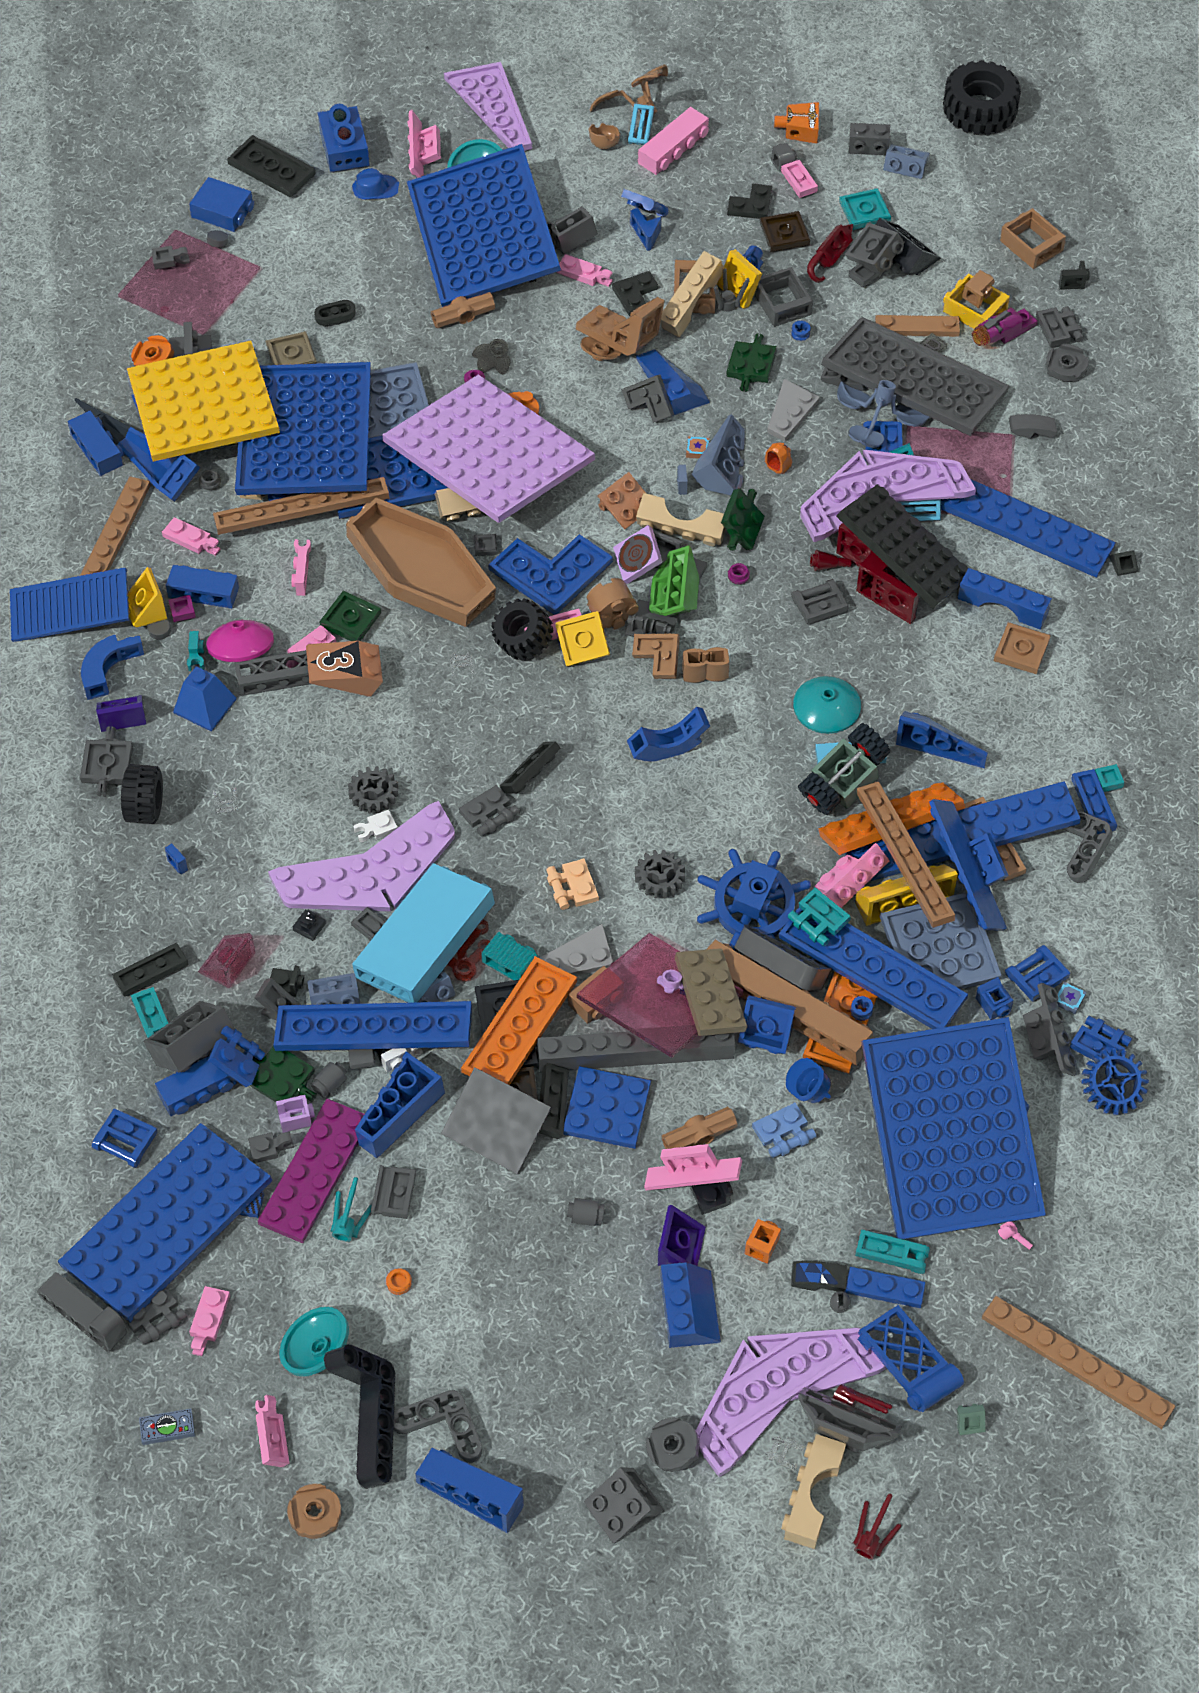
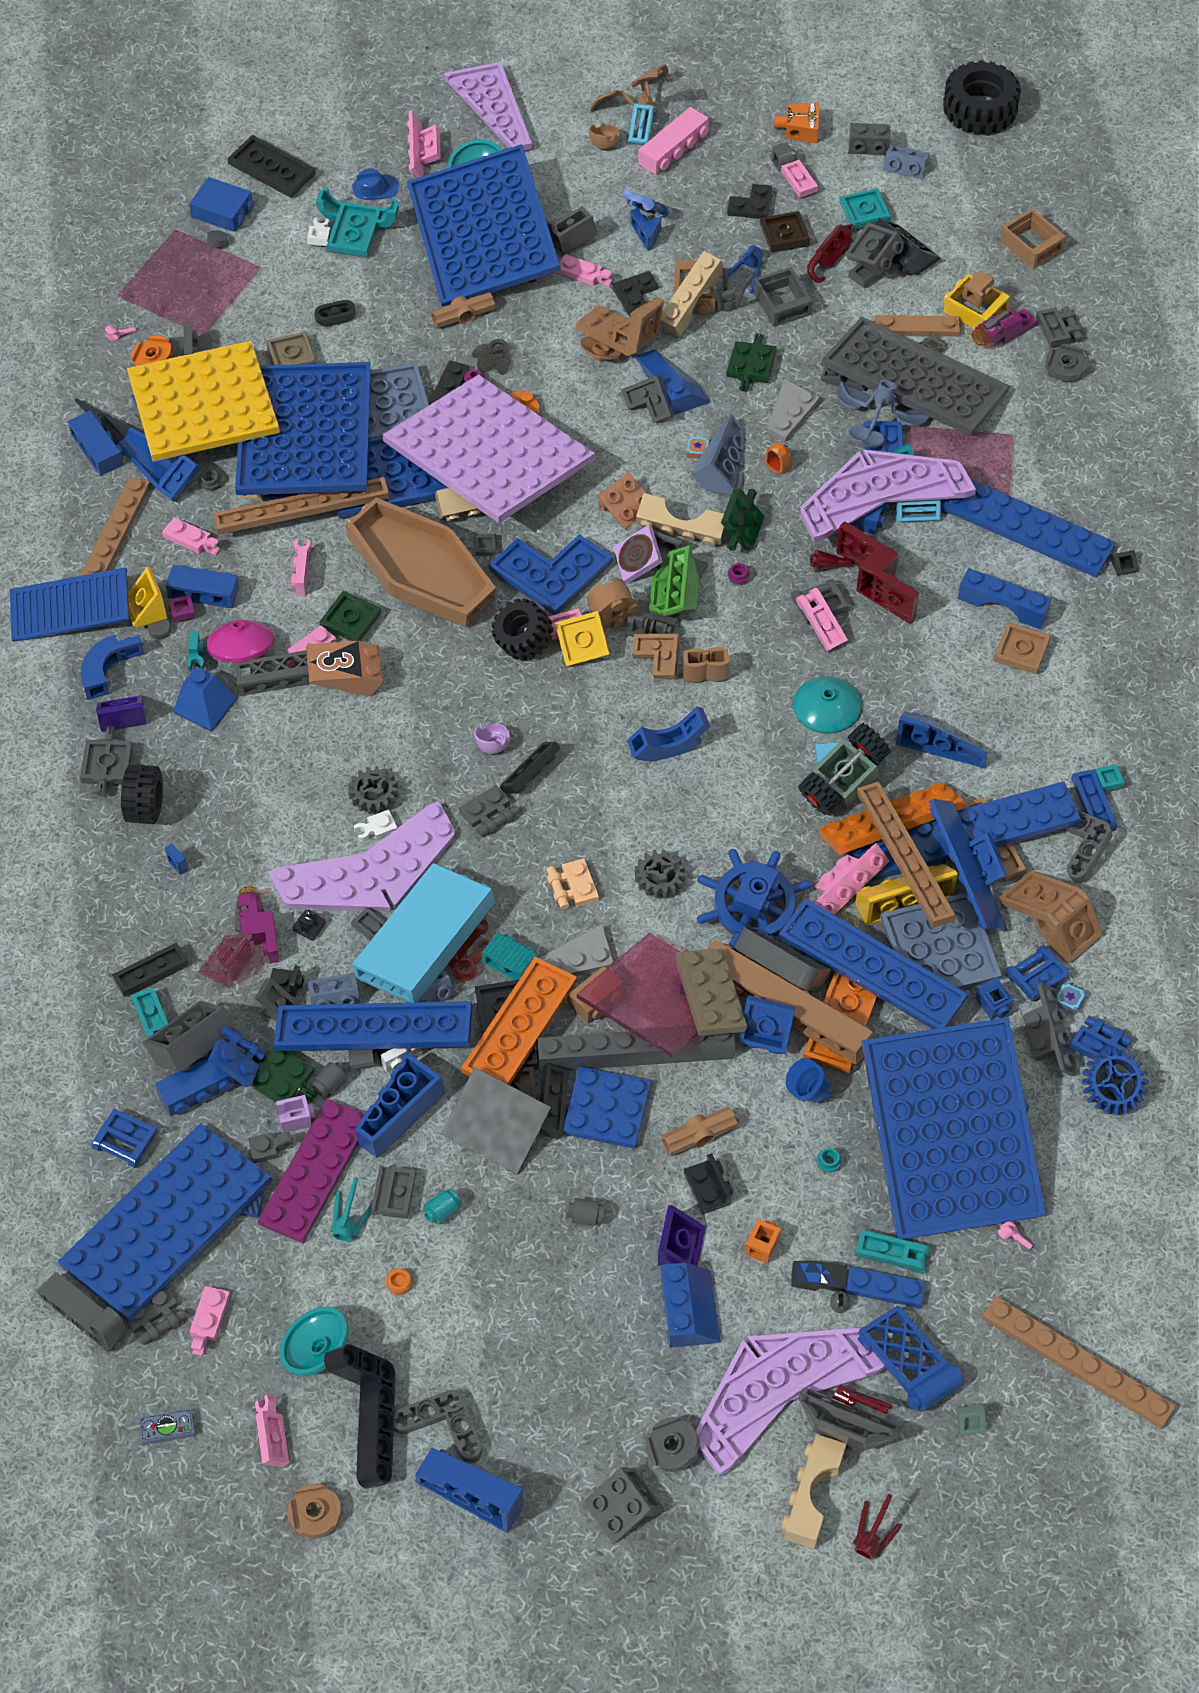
dark grey plate [152,245,190,270] -> none
blue piece [318,103,369,172] -> none
bright pink bracket [644,1144,742,1191] -> none
lavender plate [657,970,684,993] -> none
sand blue tile [677,465,688,495] -> none
yellow plate [717,249,762,309] -> none
medium blue plate [752,1103,816,1158] -> none
teal plate [788,888,851,947] -> none
blue bush [791,321,811,341] -> none
pearl dark grey plate [836,484,968,609] -> none
blue bush [851,996,873,1021] -> none
dark grey slope [1009,414,1057,438] -> none
pearl dark grey bracket [1059,261,1089,290] -> none
none -> bright pink hand [105,325,136,342]
none -> magenta plate [234,886,279,964]
none -> white plate [307,218,330,246]
none -> teal piece [316,188,399,257]
none -> teal brick [423,1188,461,1225]
none -> pearl dark grey plate [428,360,469,405]
none -> lavender hair [474,722,511,754]
none -> bright pink plate [796,587,848,652]
none -> teal plate [817,1148,842,1172]
none -> medium nougat bracket [999,871,1102,962]

